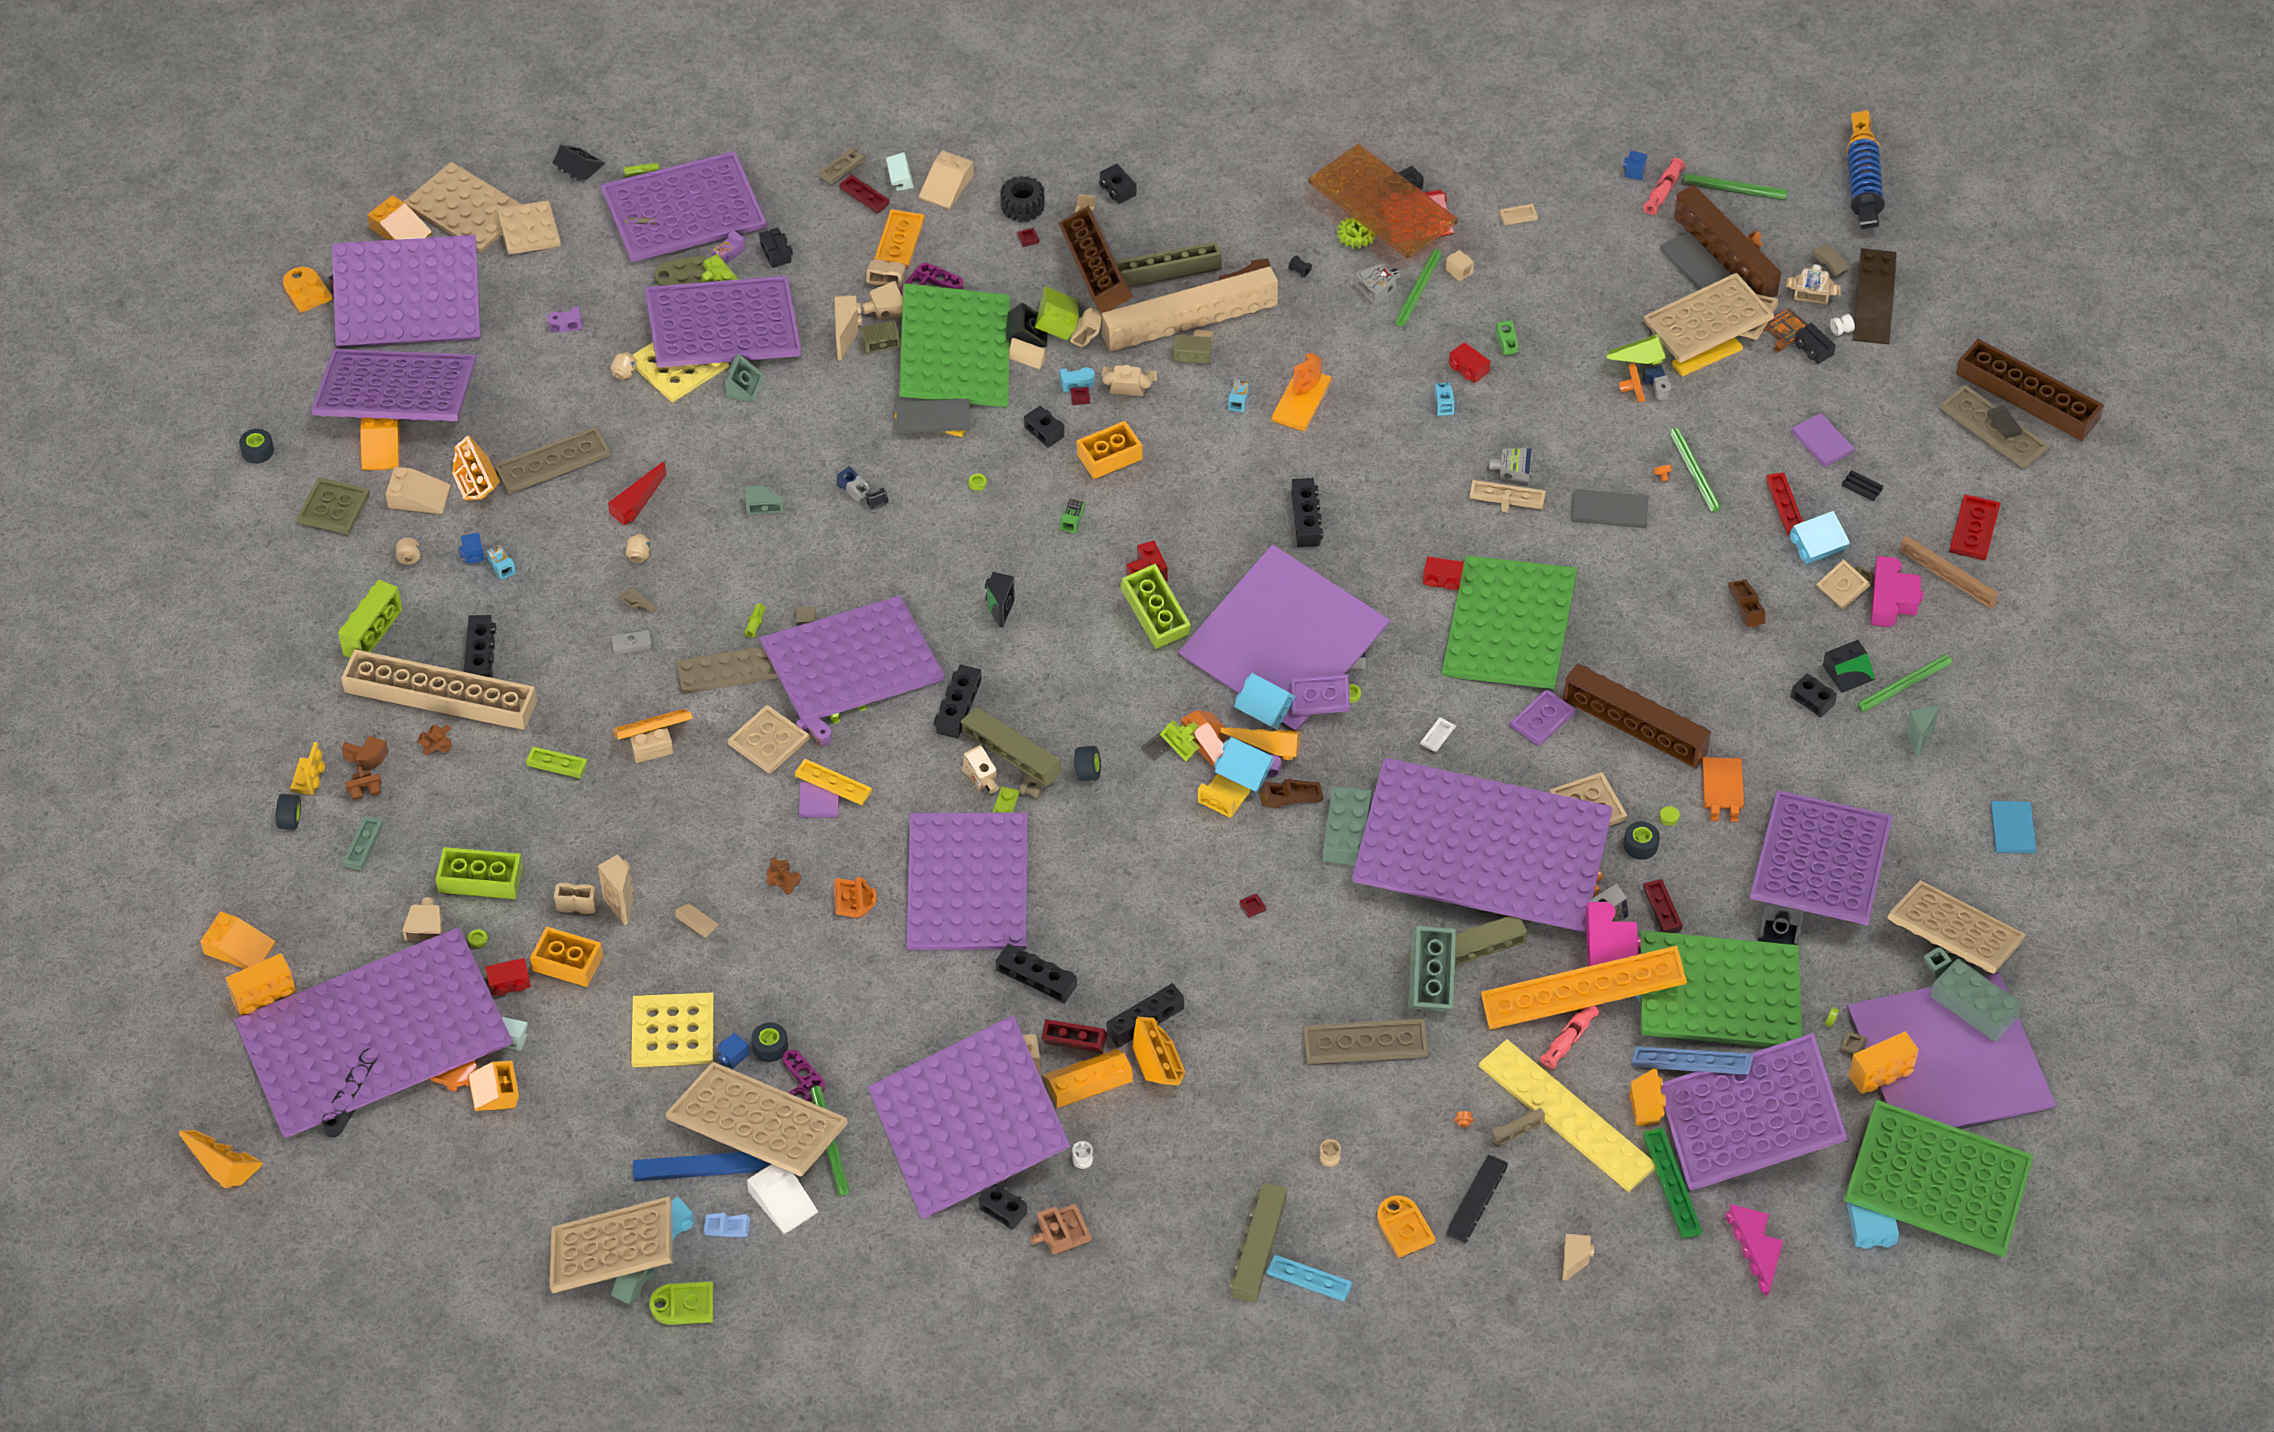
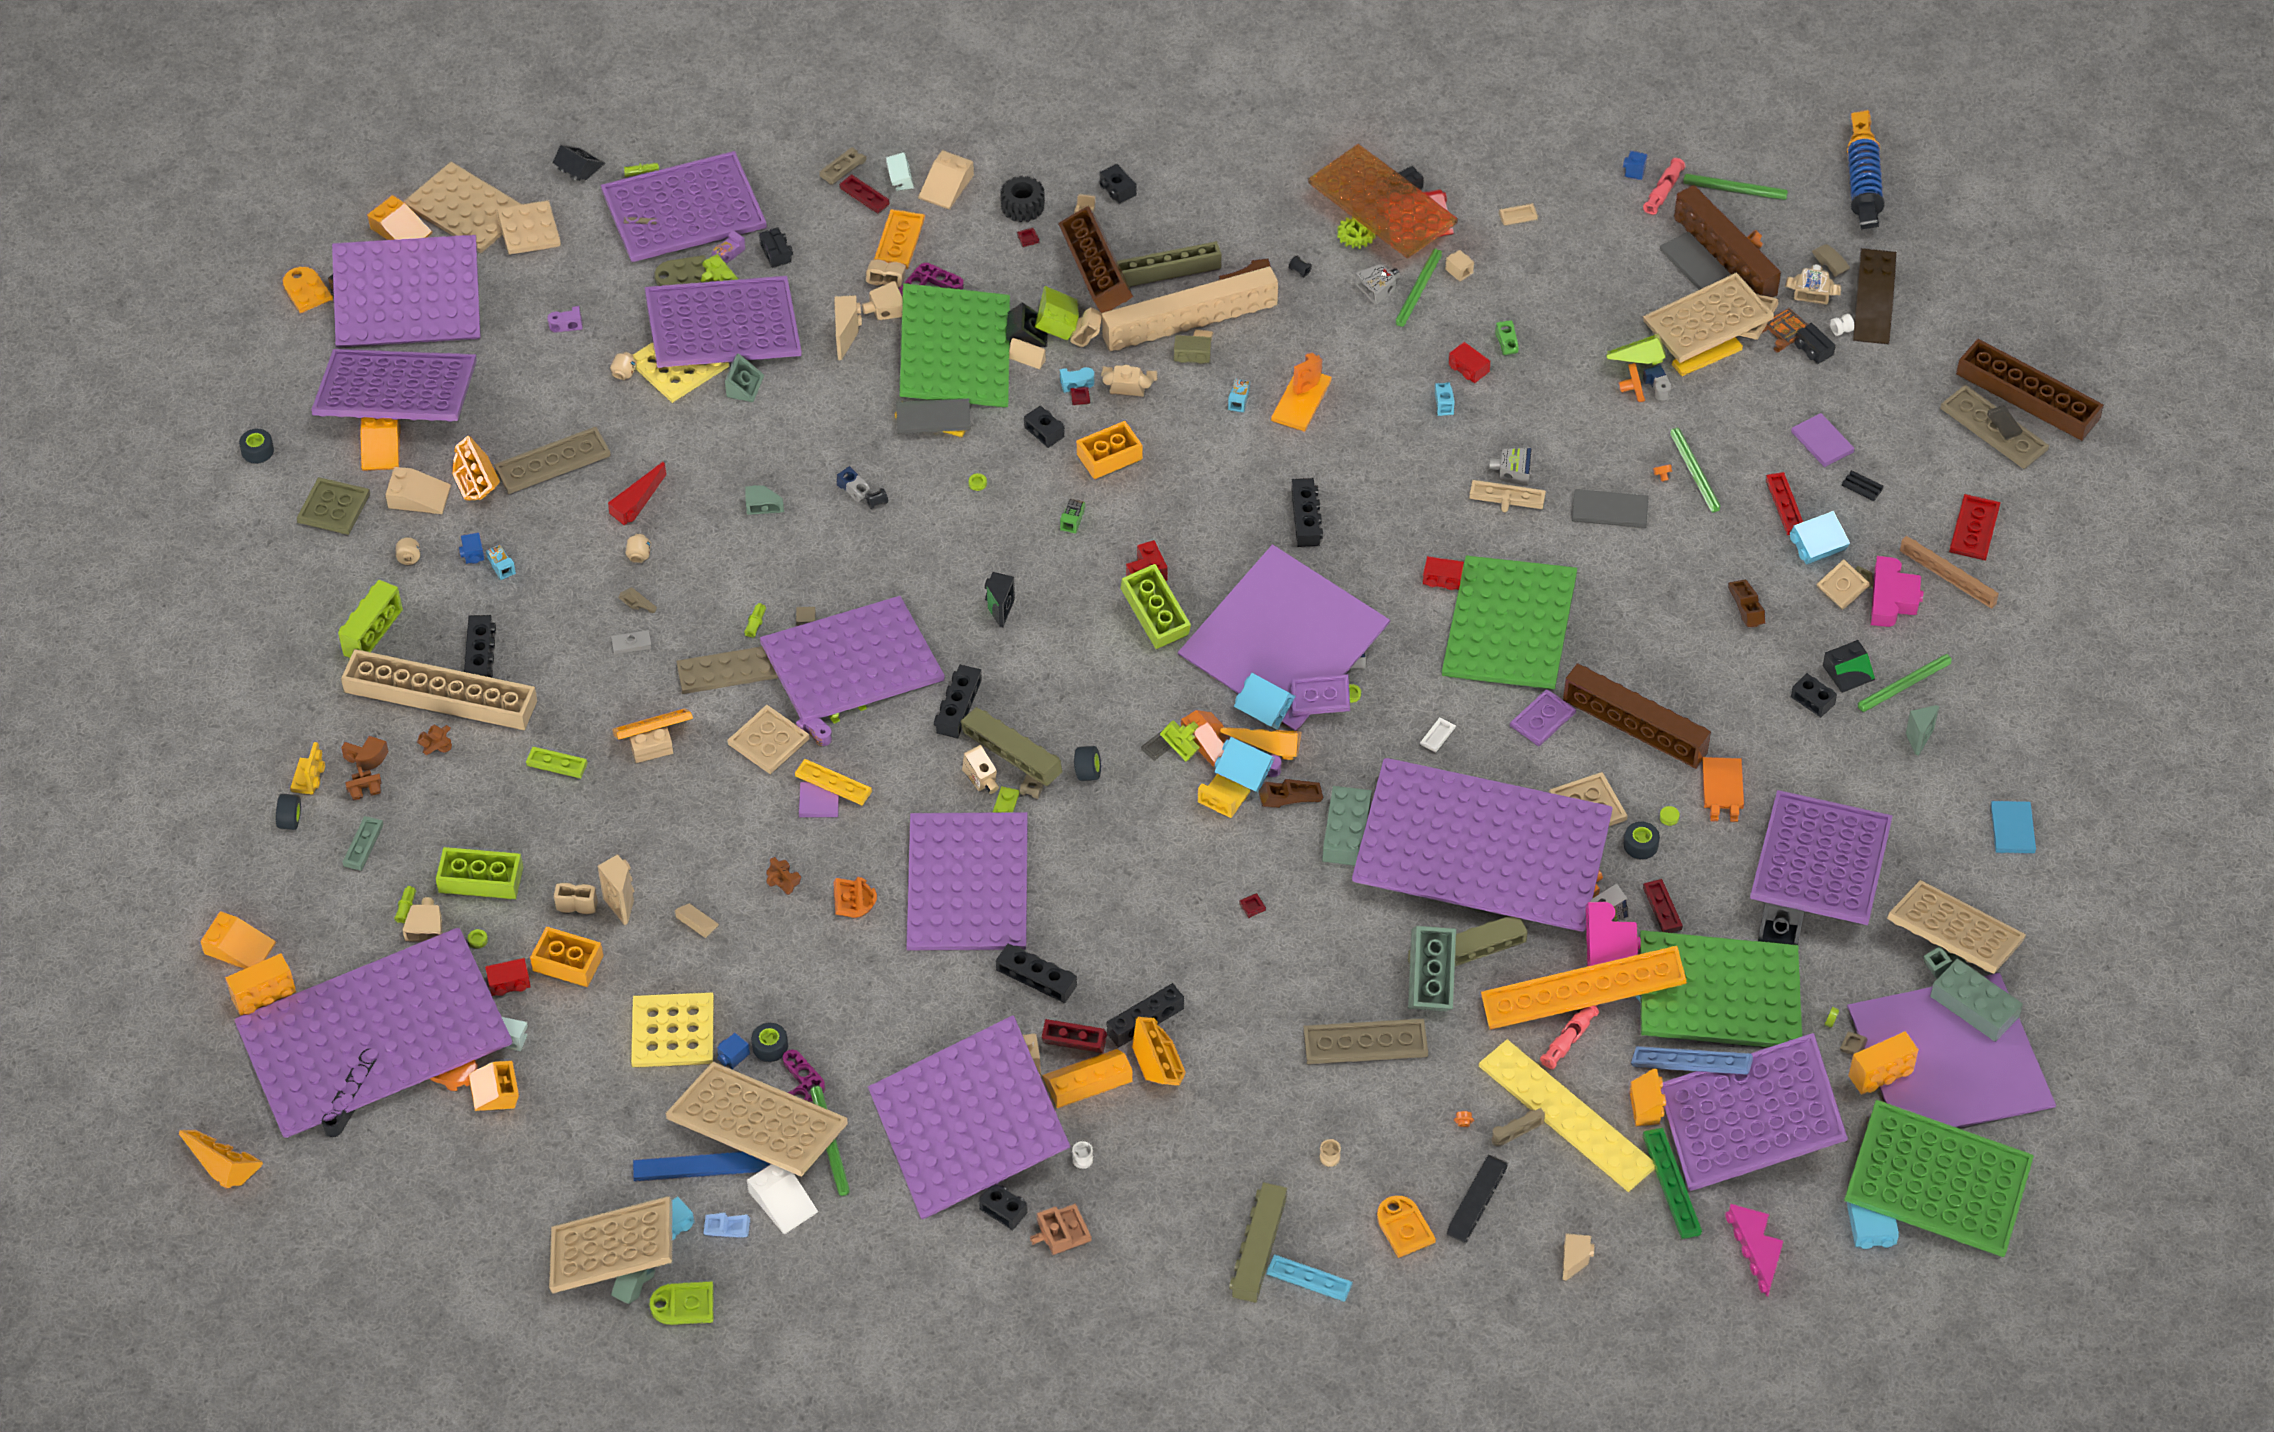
olive brick [861,321,901,354] -> none
none -> lime axle [394,886,416,923]

